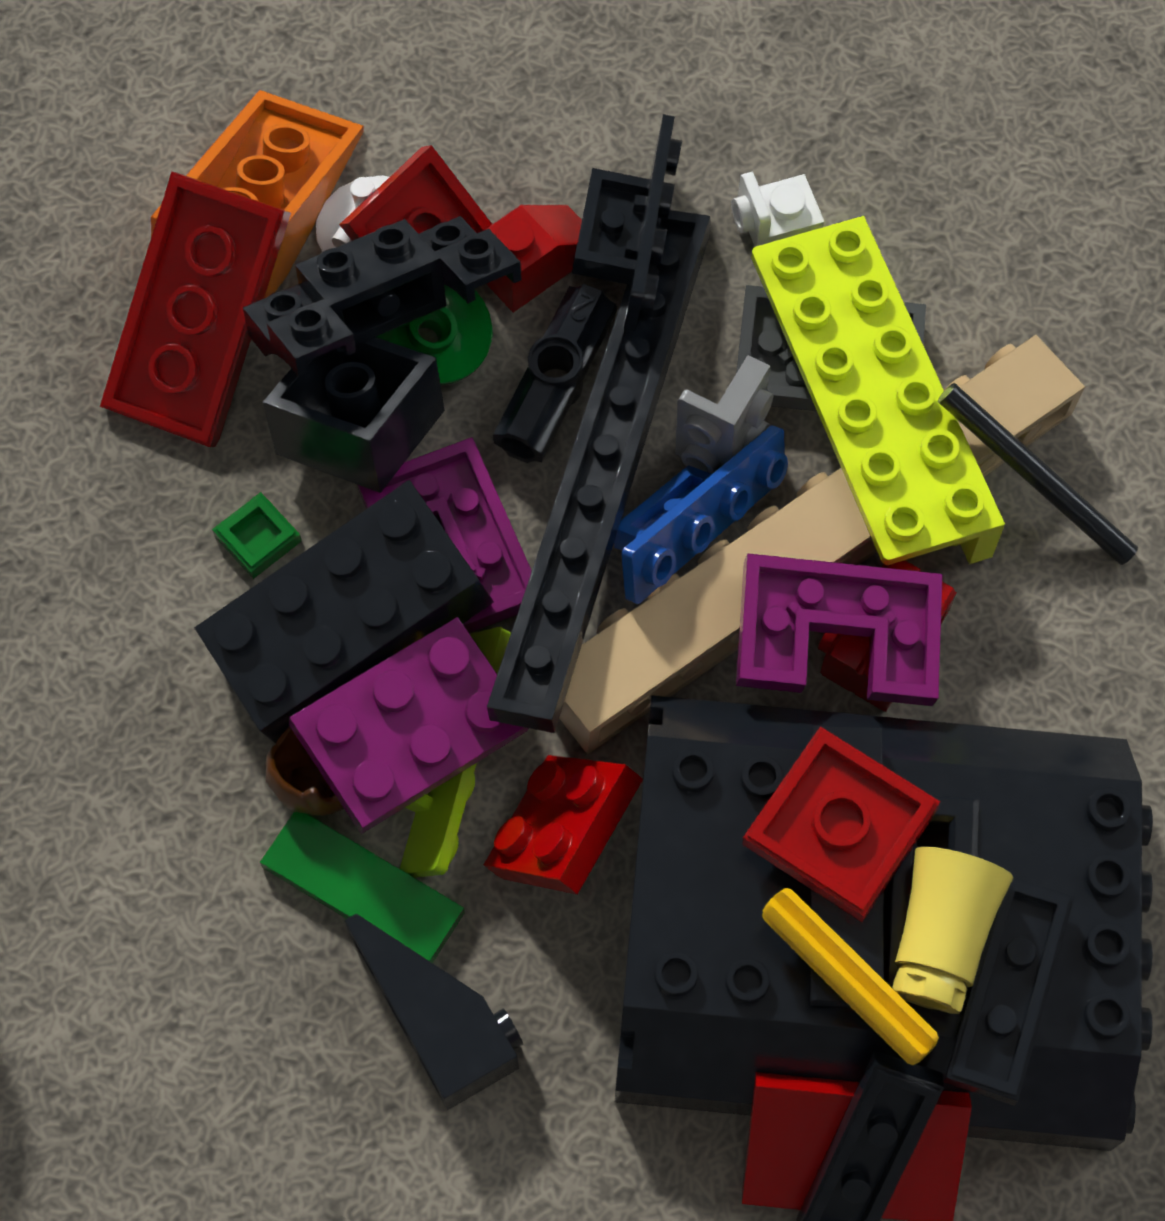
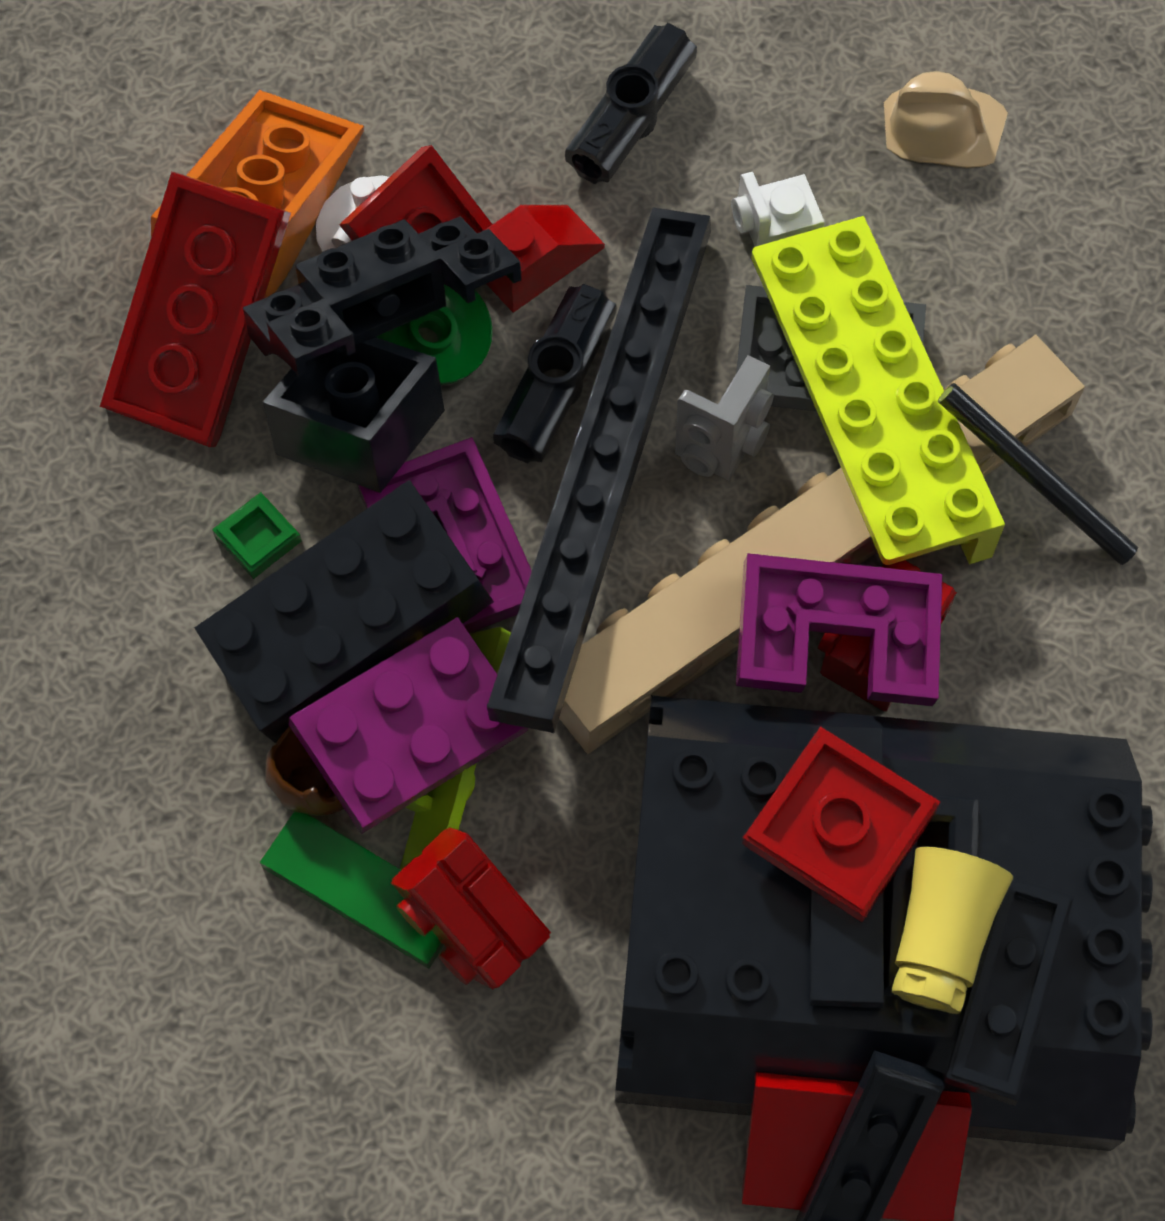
black slope [344,914,523,1110] -> none
red plate [483,755,643,895] -> none
black bracket [572,114,682,332] -> none
blue bracket [614,425,788,604] -> none
yellow axle [762,888,939,1065] -> none
none -> red brick [391,827,551,990]
none -> black piece [565,22,697,185]
none -> tan piece [884,71,1008,168]

